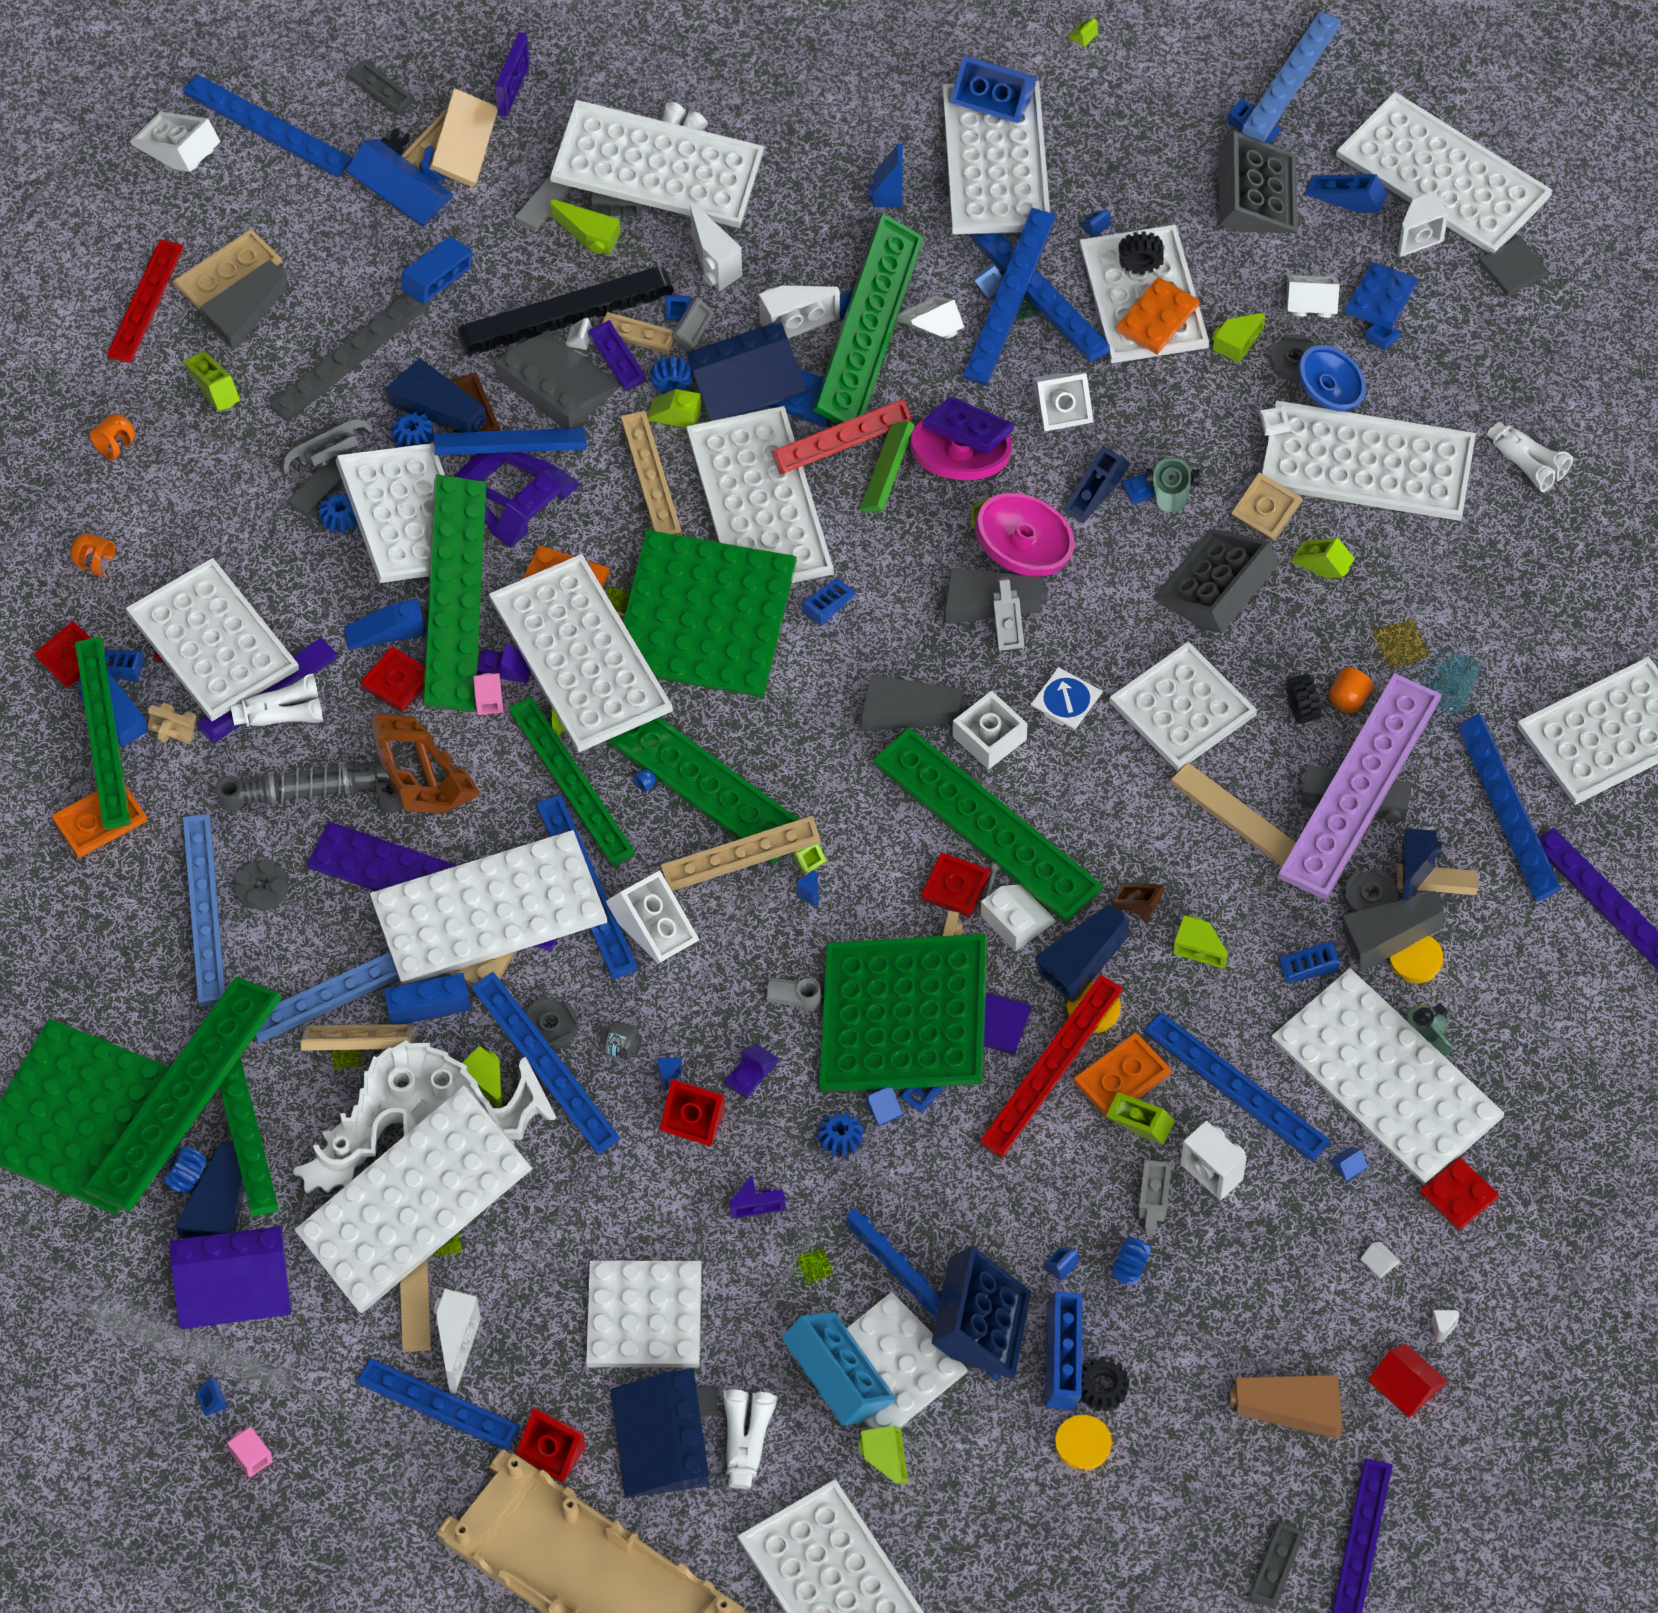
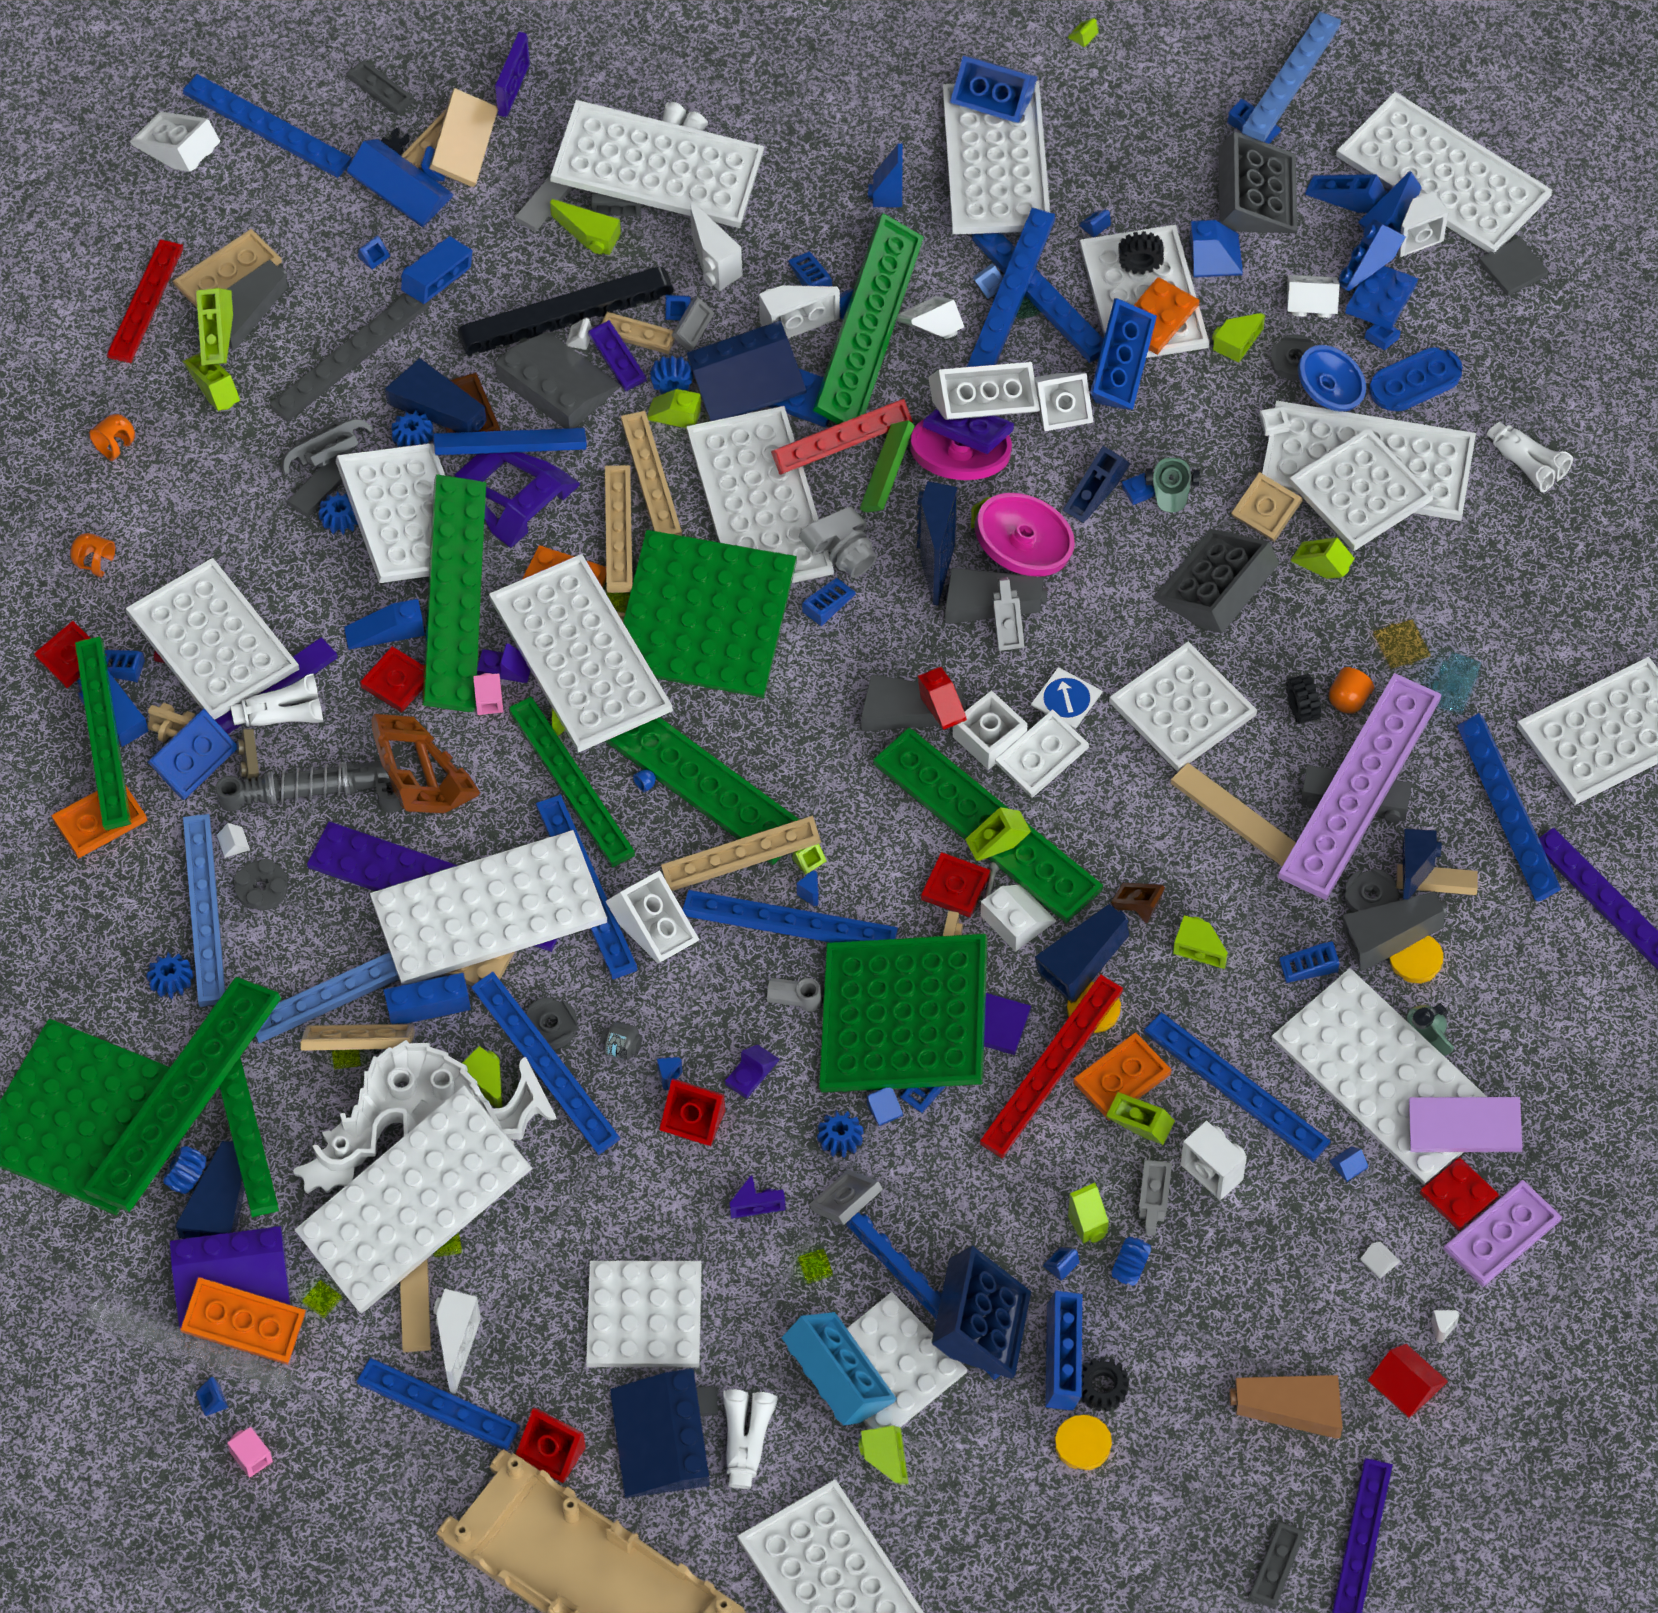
none -> blue tile [147,709,237,800]
none -> blue gear [147,952,193,999]
none -> orange plate [180,1277,306,1365]
none -> lime slope [196,288,233,366]
none -> white slope [217,823,250,858]
none -> dark tan plate [237,729,259,781]
none -> clear neon green tile [302,1280,342,1318]
none -> blue slope [358,235,390,270]
none -> tan plate [605,465,632,593]
none -> blue plate [683,890,898,943]
none -> blue slope [788,251,832,287]
none -> light grey beam [799,507,877,578]
none -> light grey tile [809,1169,883,1225]
none -> dark blue slope [916,481,957,606]
none -> slope [918,666,967,730]
none -> white slope [928,362,1040,420]
none -> lime slope [965,807,1031,861]
none -> white plate [995,709,1089,798]
none -> lime slope [1068,1182,1109,1243]
none -> blue slope [1090,298,1157,410]
none -> blue slope [1189,220,1243,277]
none -> white plate [1289,428,1434,551]
none -> slope [1338,219,1406,291]
none -> blue slope [1358,171,1422,233]
none -> blue tile [1370,347,1462,411]
none -> lavender tile [1409,1097,1522,1152]
none -> lavender tile [1444,1179,1562,1287]

